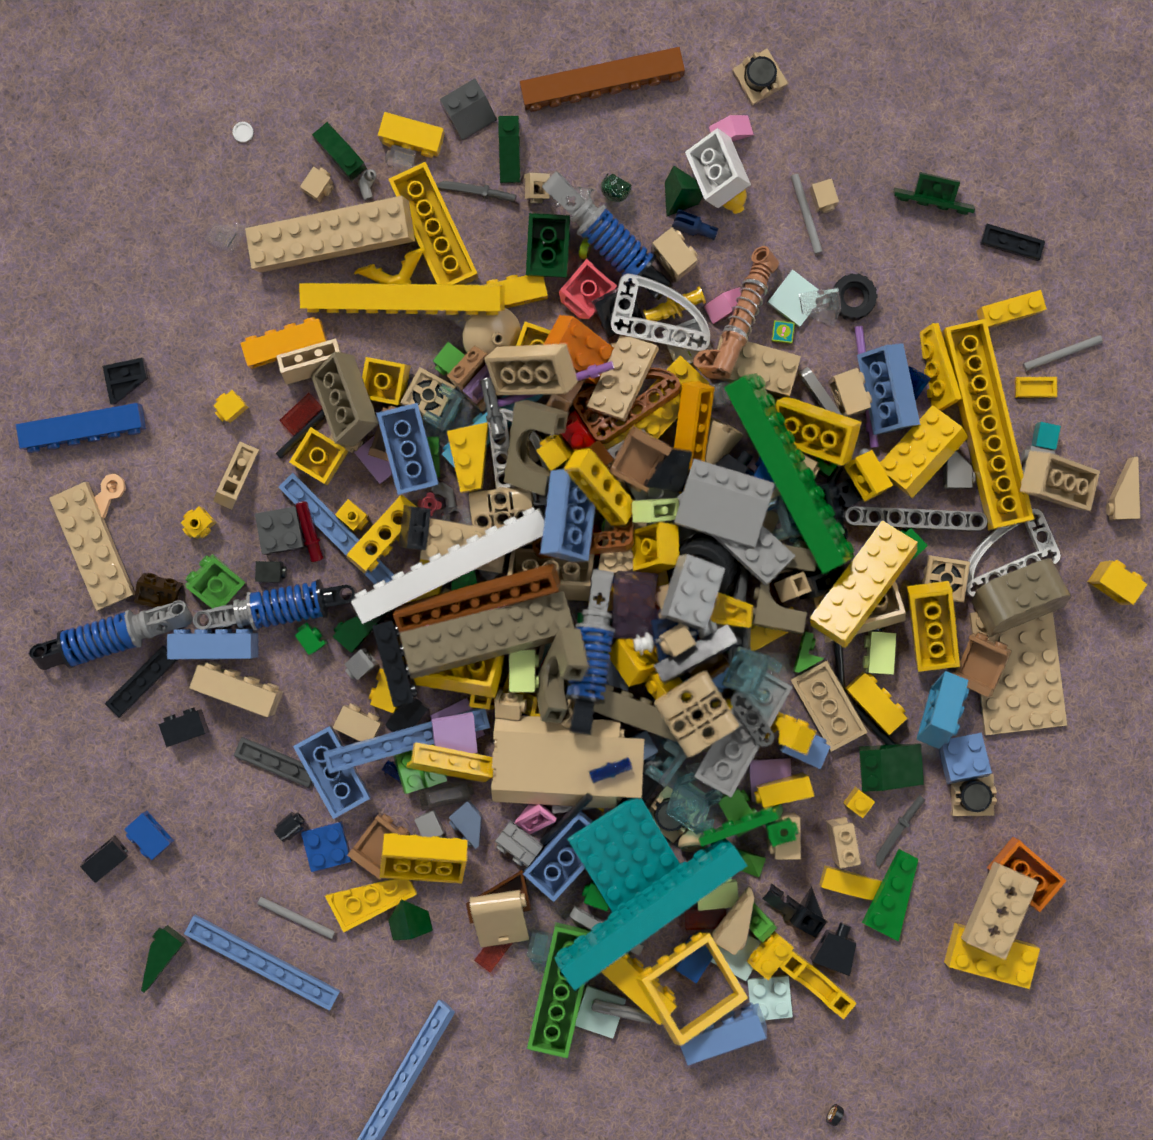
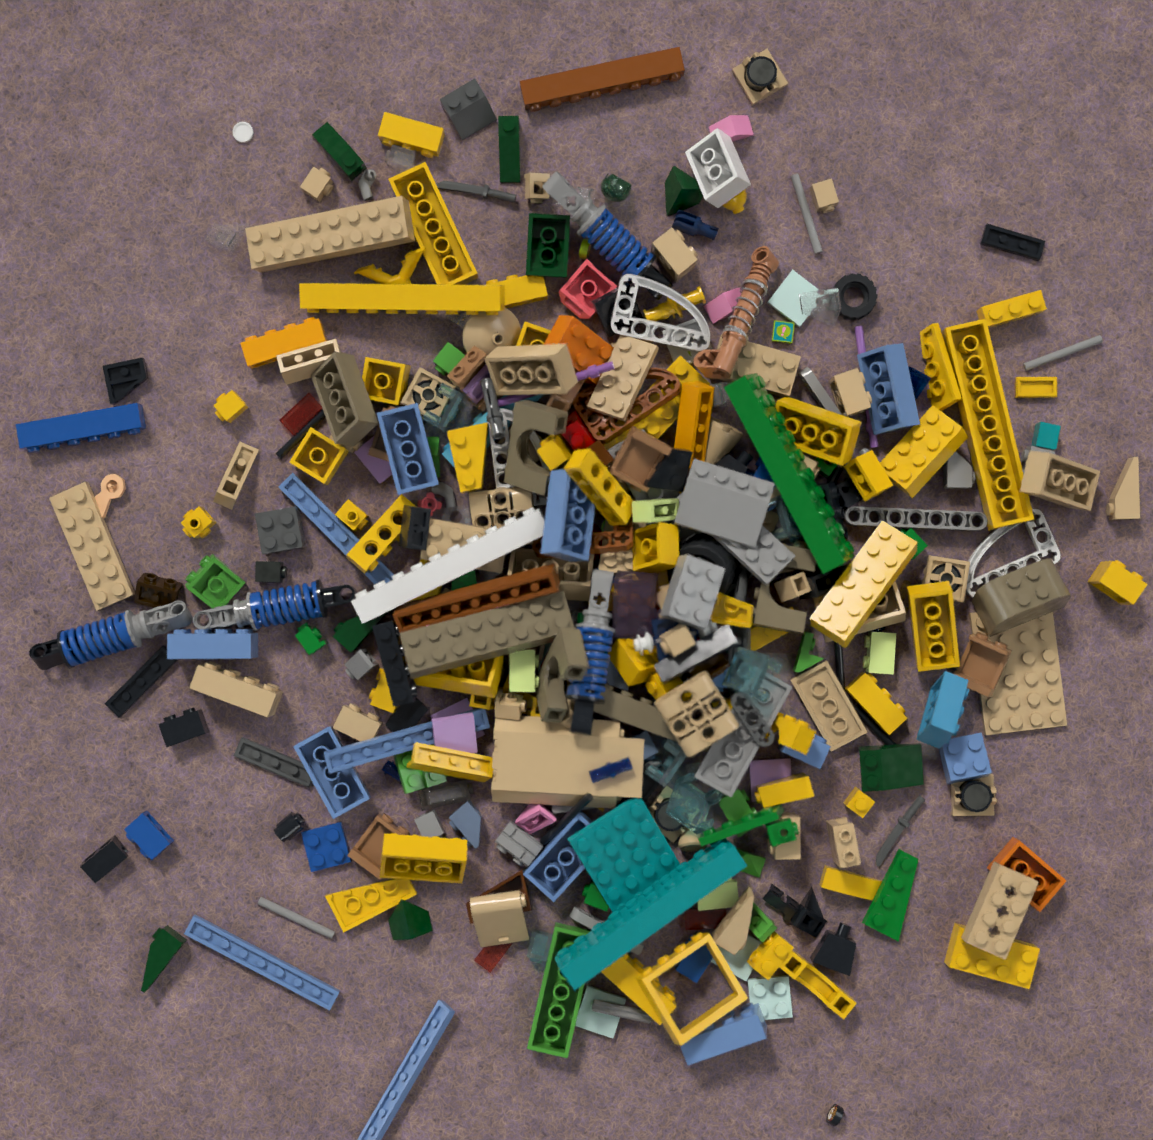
dark red axle [295,501,324,562] -> none
dark green bracket [893,172,975,215] -> none

